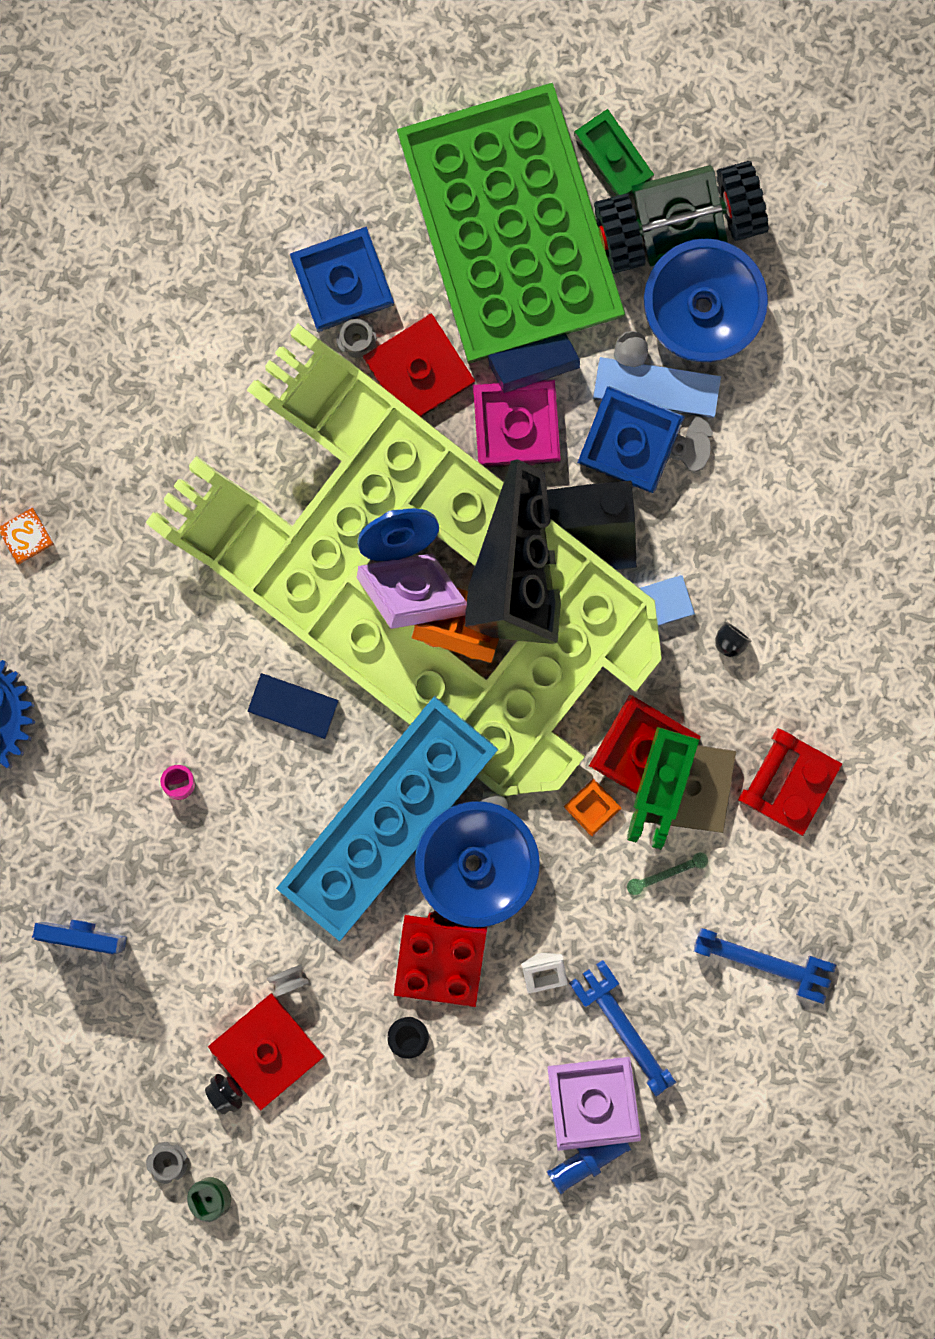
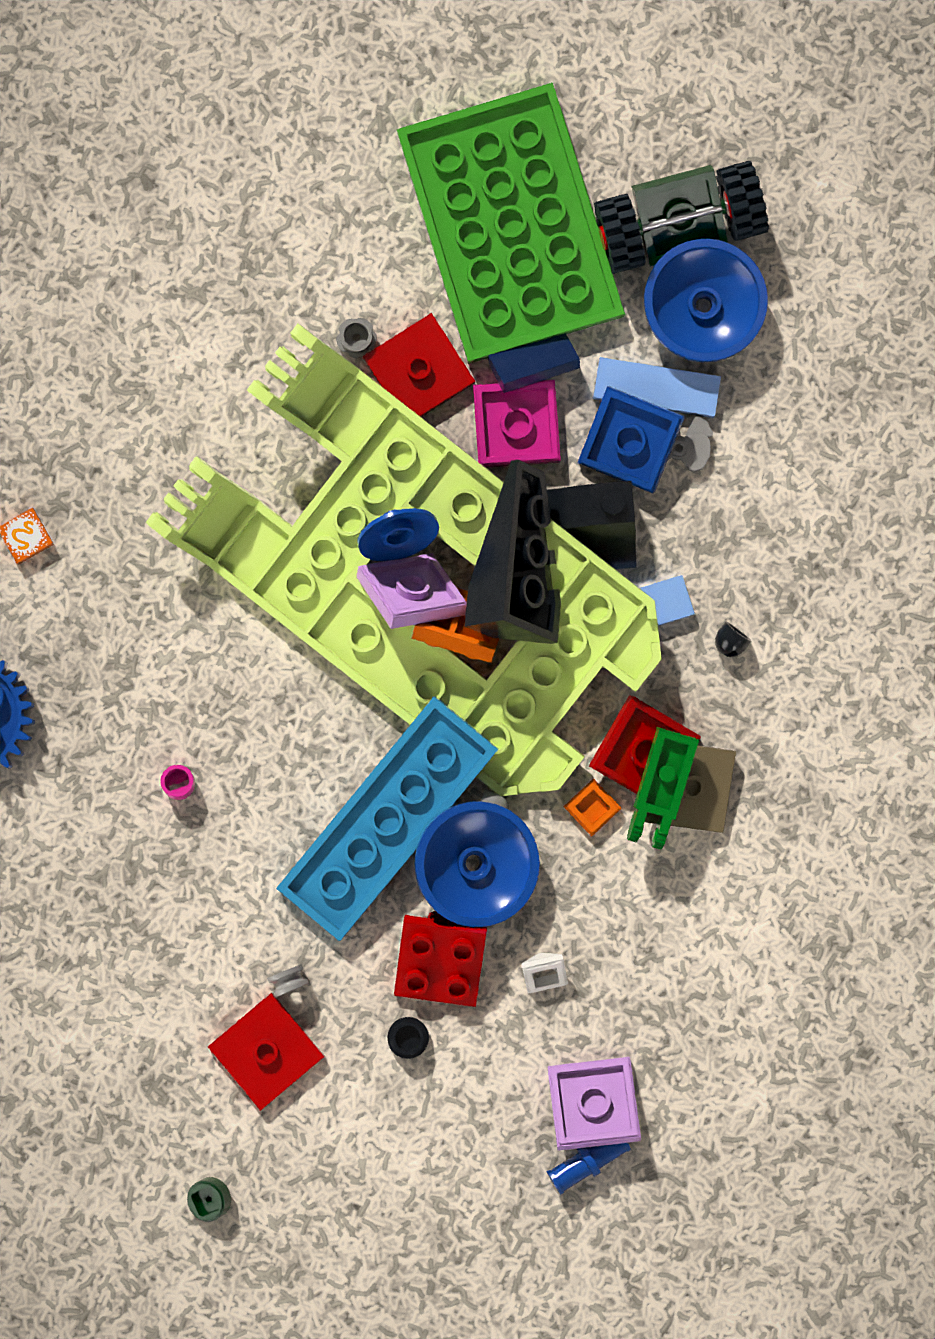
blue plate [32,919,127,954] -> none
light grey plate [146,1142,187,1184] -> none
black plate [205,1074,243,1114] -> none
dark blue tile [247,673,339,739] -> none
blue plate [290,226,394,332] -> none
blue hinge [569,960,677,1097] -> none
green plate [574,109,654,196] -> none
light grey hinge [614,331,648,367] -> none
clear green hinge [627,852,708,895] -> none
blue hinge [693,928,837,1004] -> none
red plate [738,728,843,836] -> none

